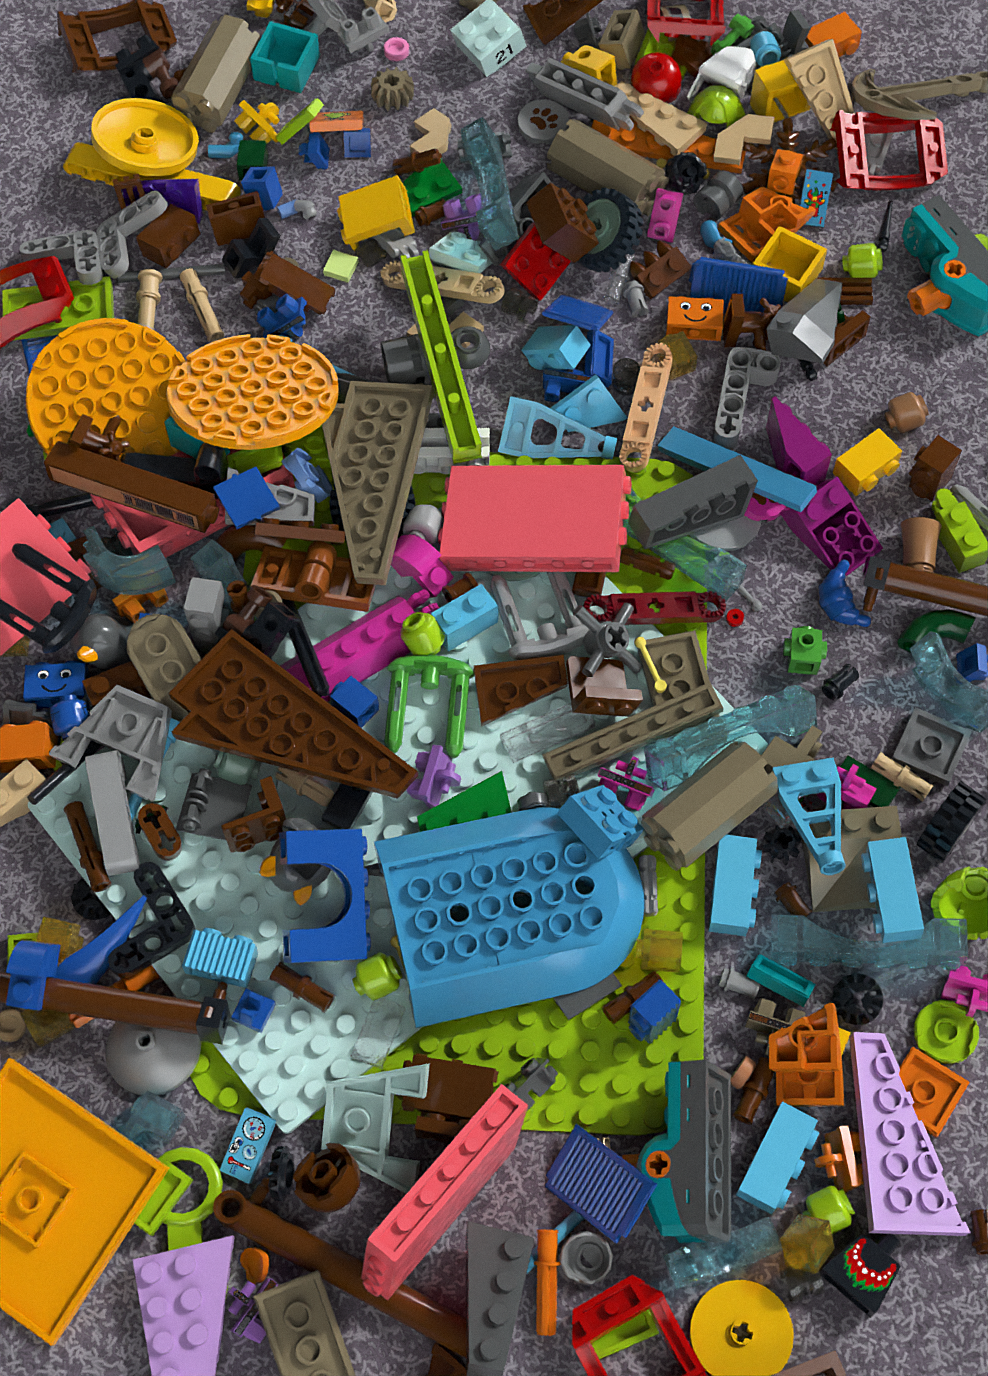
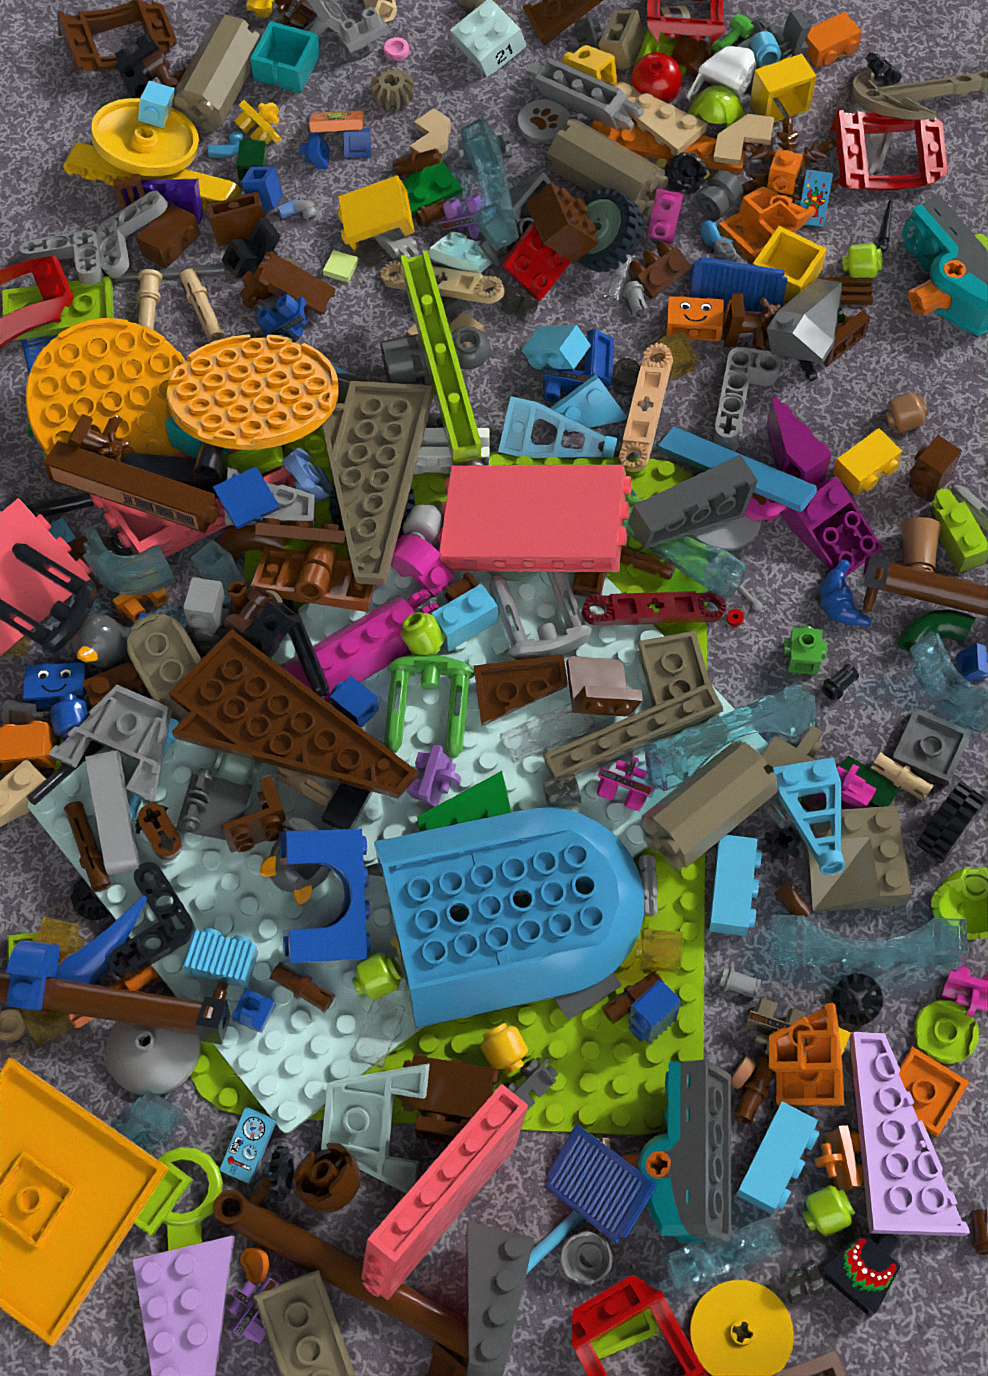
lime tile [276,98,324,145] -> none
dark grey tile [517,792,550,811] -> none
orange axle [534,1229,561,1336] -> none
blue window [542,294,614,331] -> none
dark azure piece [557,785,645,859] -> none
dark grey bar [573,603,643,677] -> none
light yellow hinge [634,637,667,693] -> none
teal tile [746,954,816,1007] -> none
clear yellow brick [780,1214,834,1274] -> none
tan wing [783,39,855,150] -> none
medium azure brick [861,837,924,943] -> none
none -> medium azure brick [138,81,175,128]
none -> yellow head [480,1022,528,1074]
none -> black gear [865,53,902,83]

